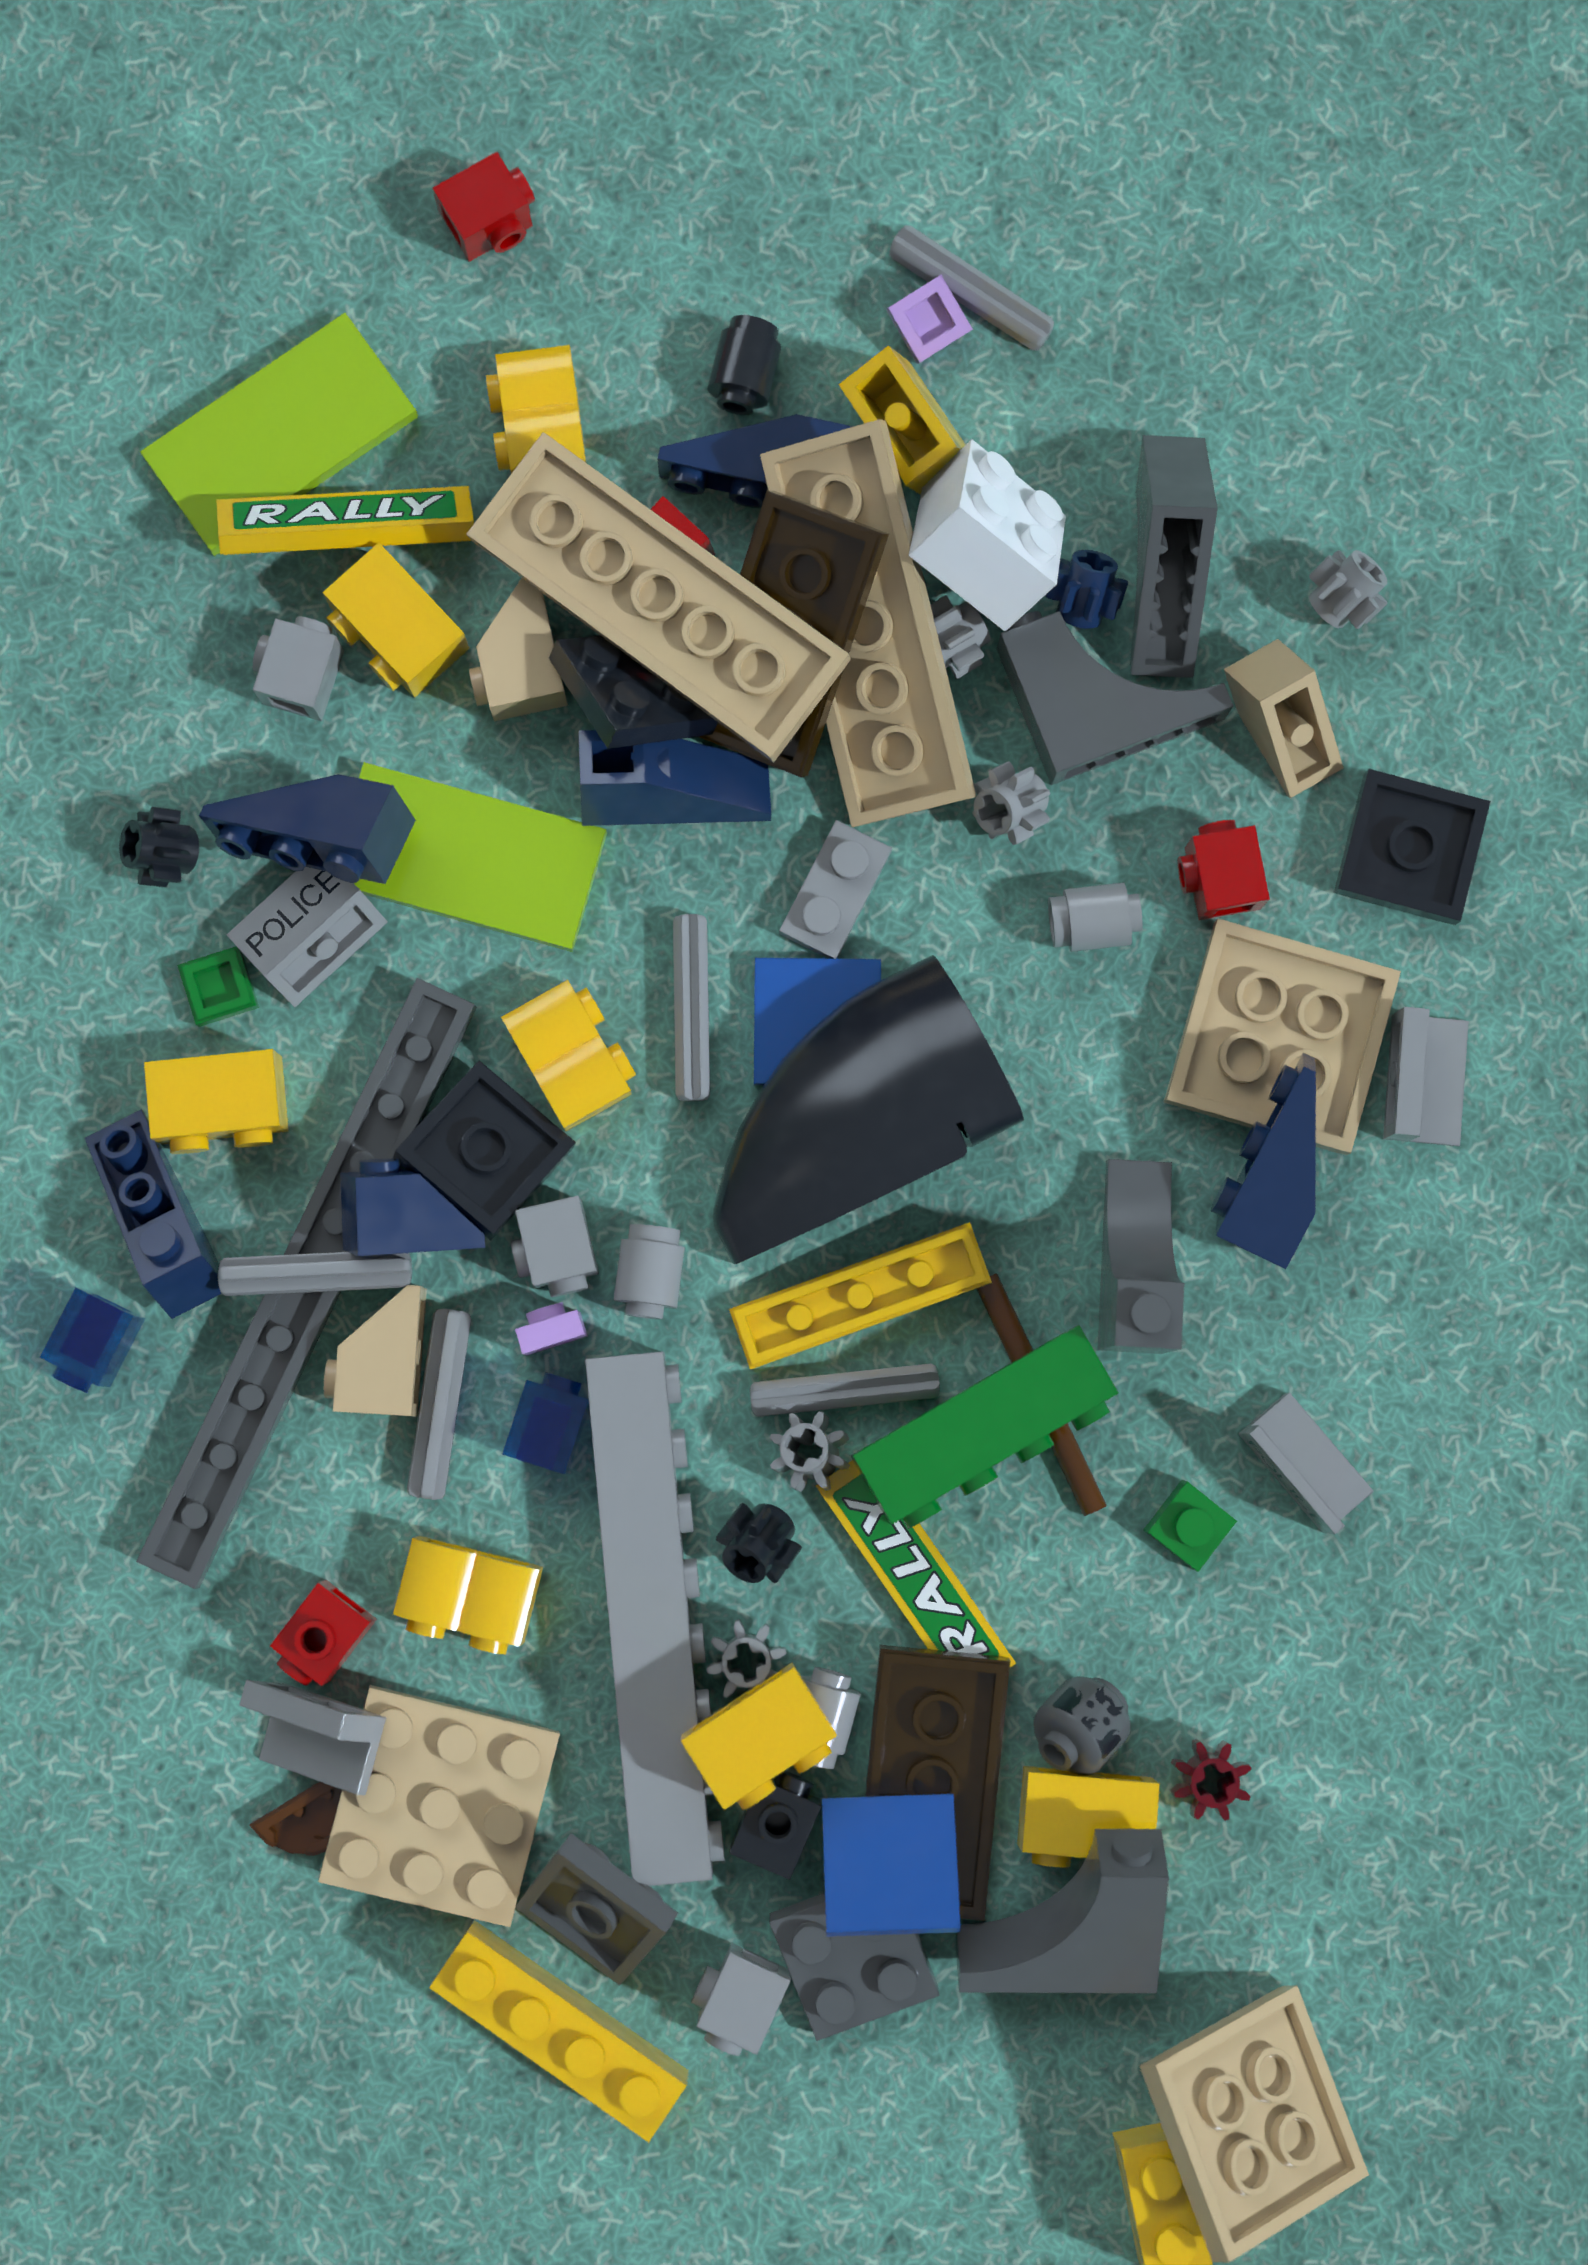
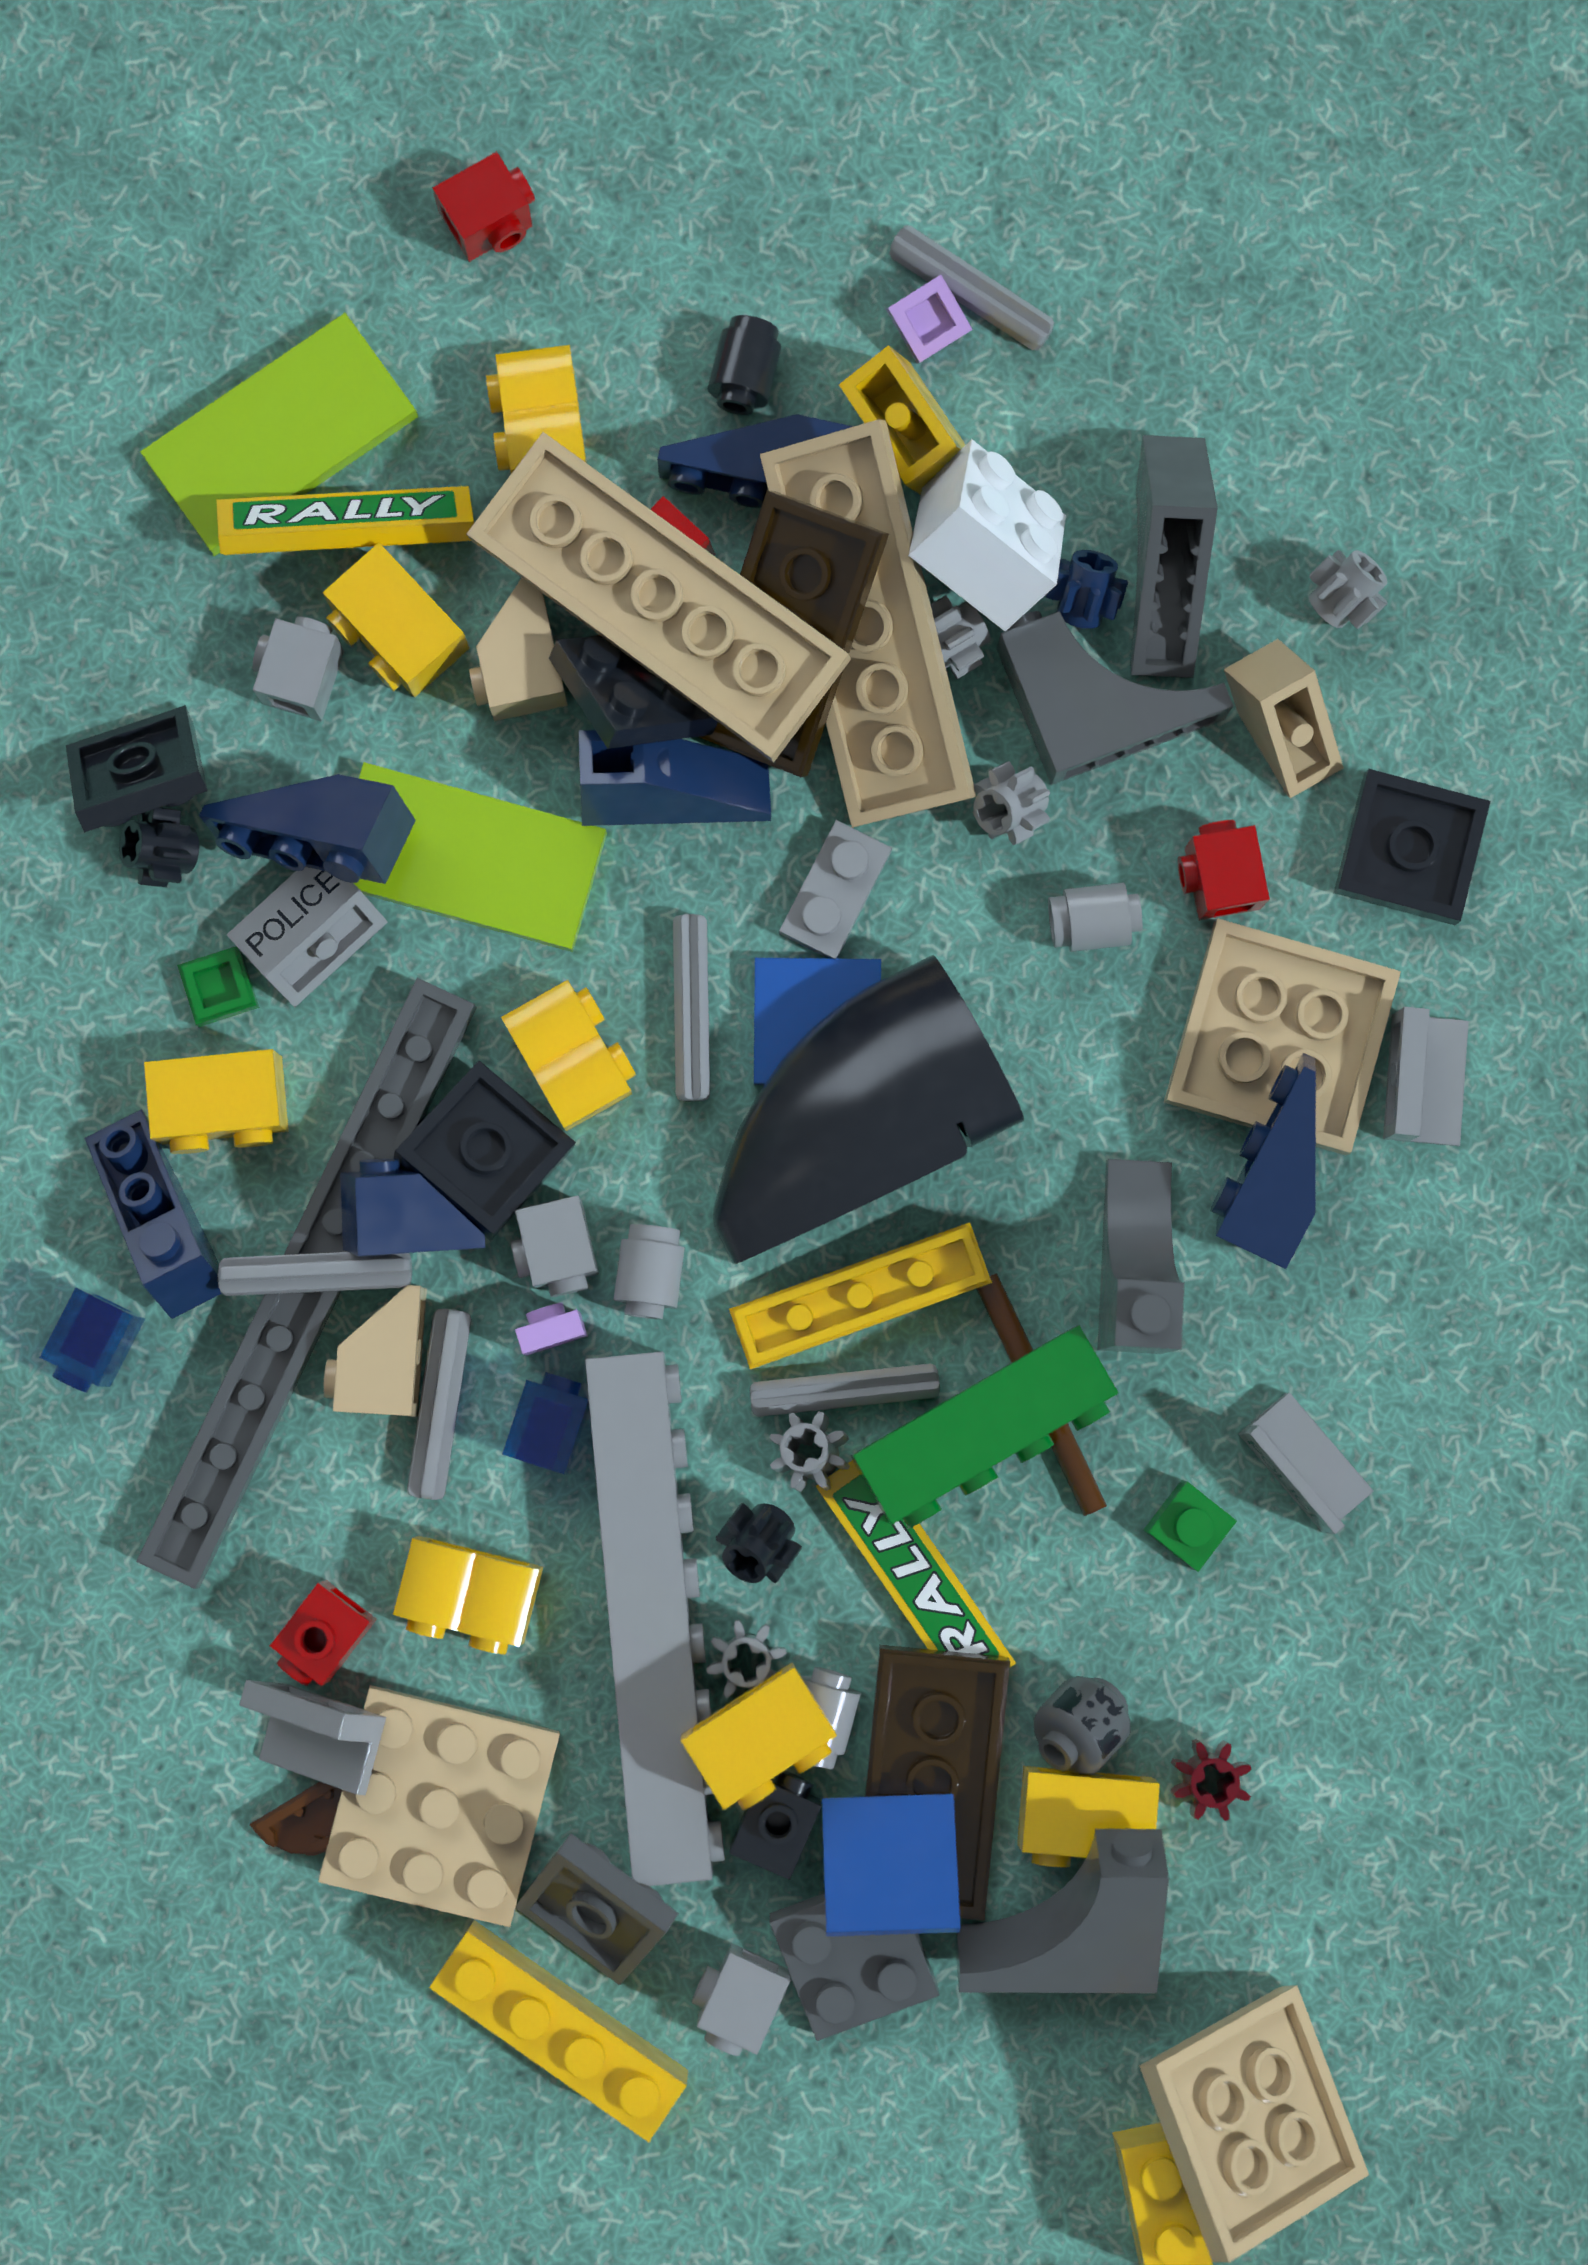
none -> black plate [66,705,207,833]

